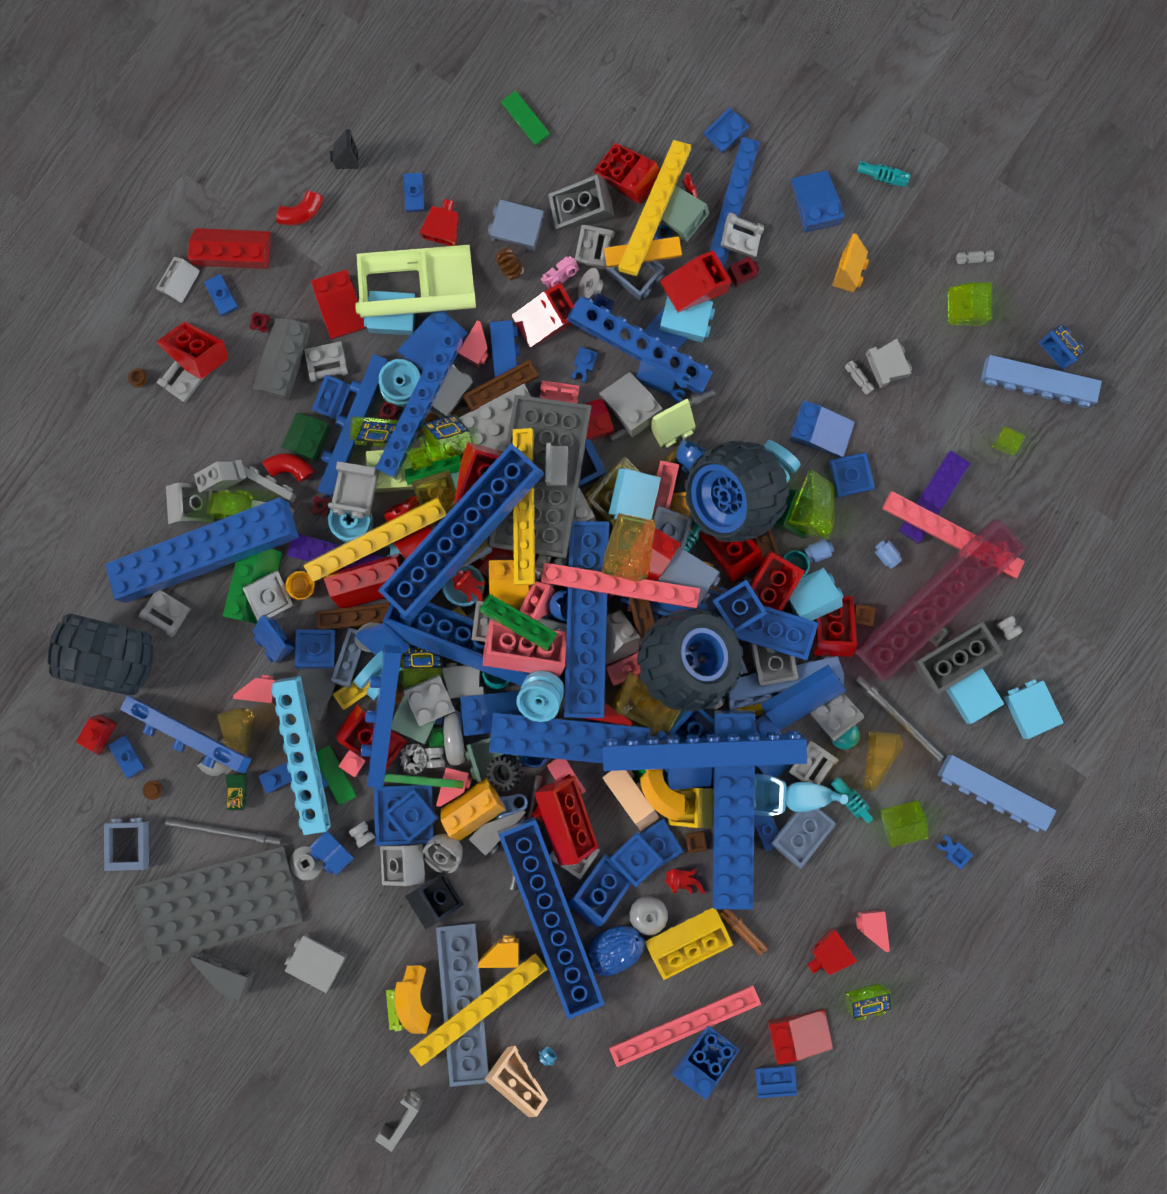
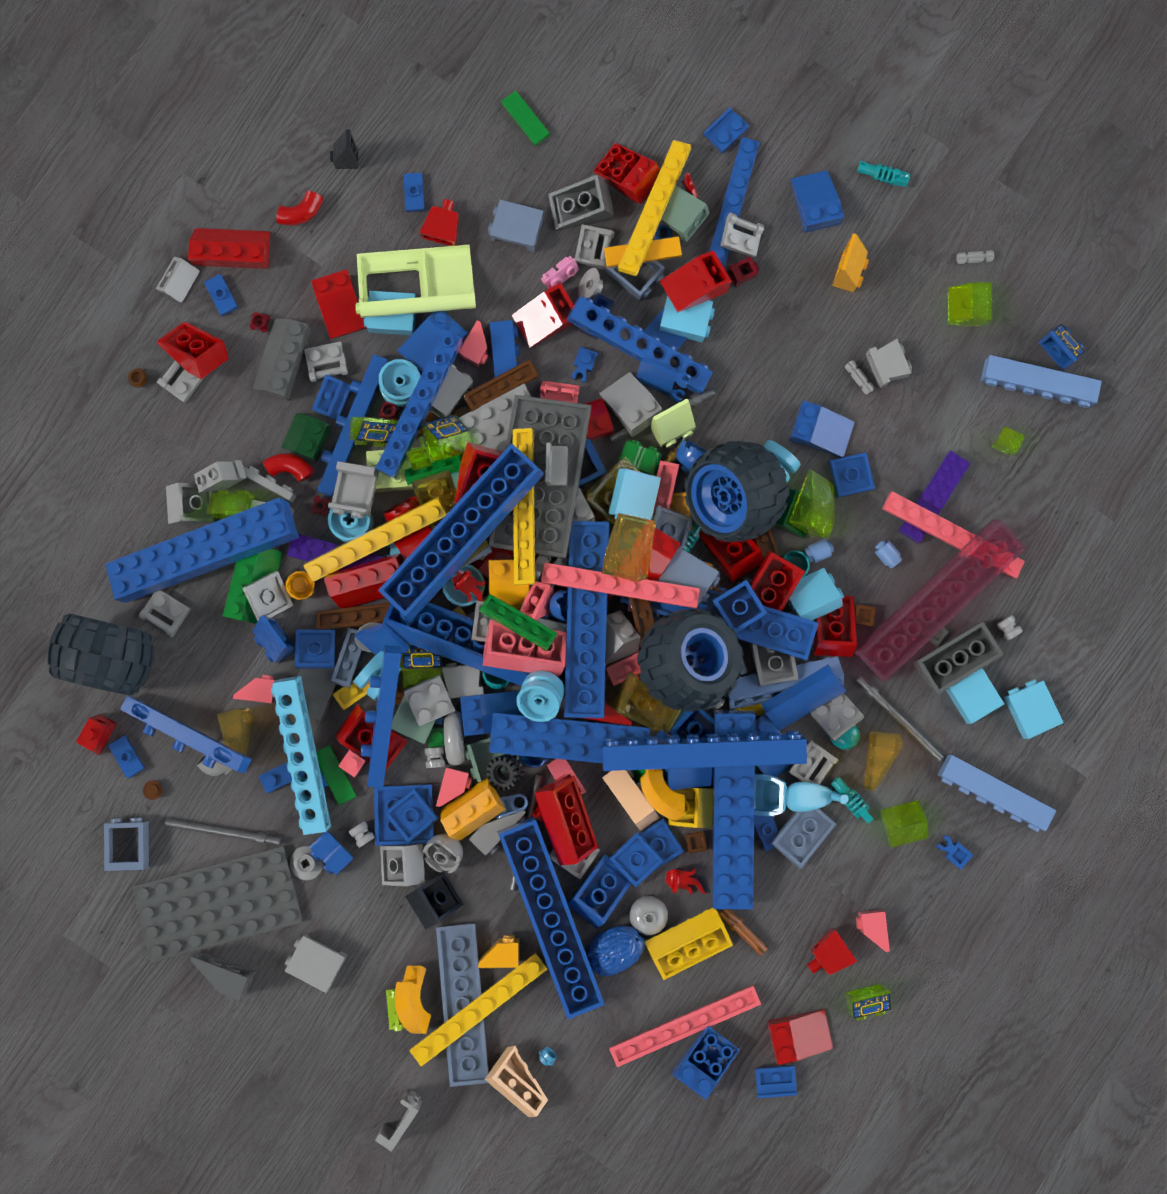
dark green leg [226,774,247,810] -> none
green tile [384,774,463,789] -> none
light grey gear [399,744,427,775] -> none
reddish brown gear [495,247,524,281] -> none
none -> green brick [618,439,662,476]

